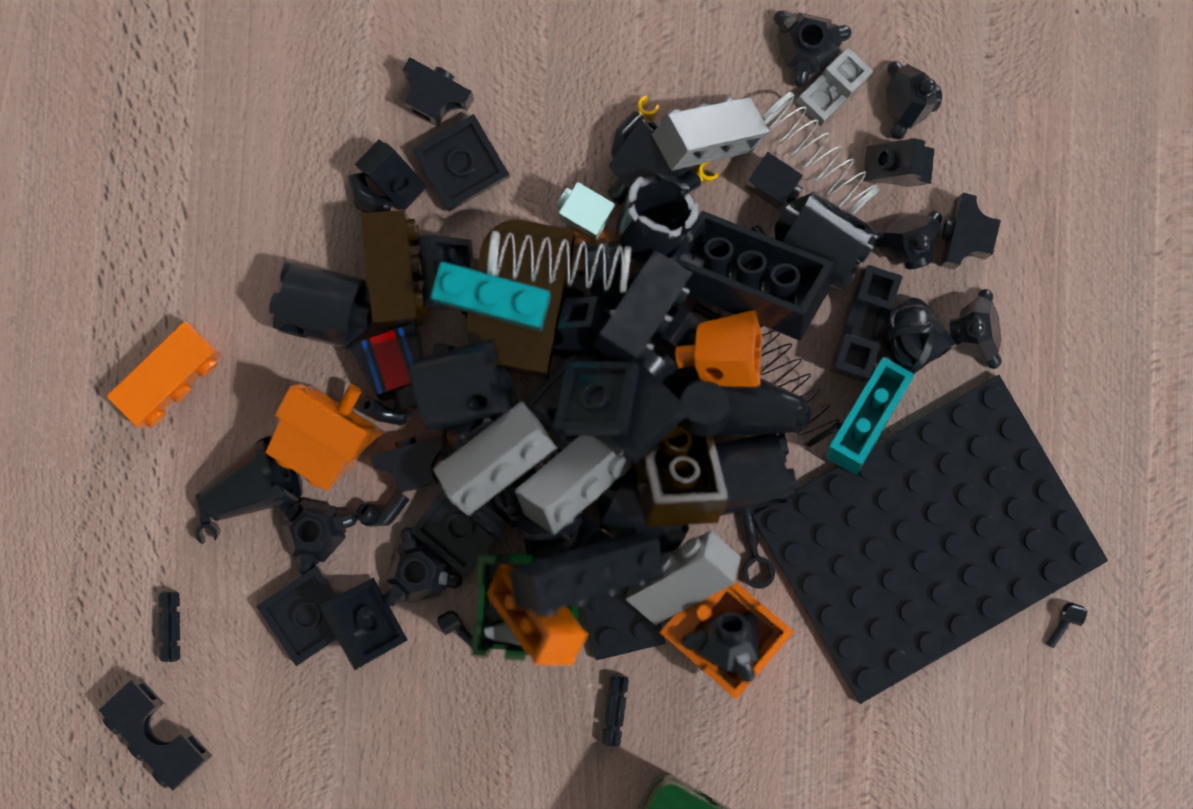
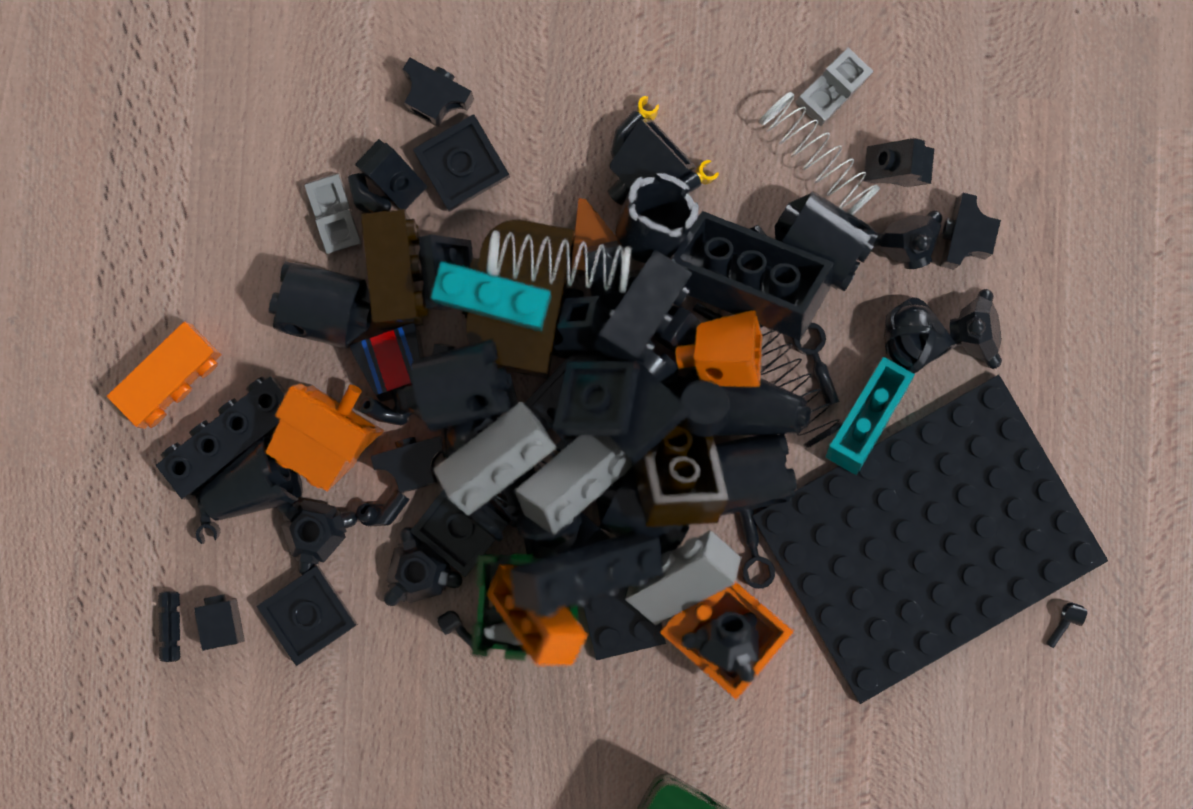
black arch [99,677,212,791] -> none
black plate [319,577,408,671] -> none
light aqua brick [557,182,615,241] -> none
black axle [602,675,629,747] -> none
brick [652,97,770,171] -> none
black brick [745,152,803,210] -> none
black rock [774,10,852,87] -> none
black arch [830,264,903,382] -> none
black rock [886,61,942,140] -> none
none -> black brick [156,376,287,500]
none -> black brick [194,594,245,651]
none -> light grey slope [304,173,361,254]
none -> black piece [793,322,840,405]

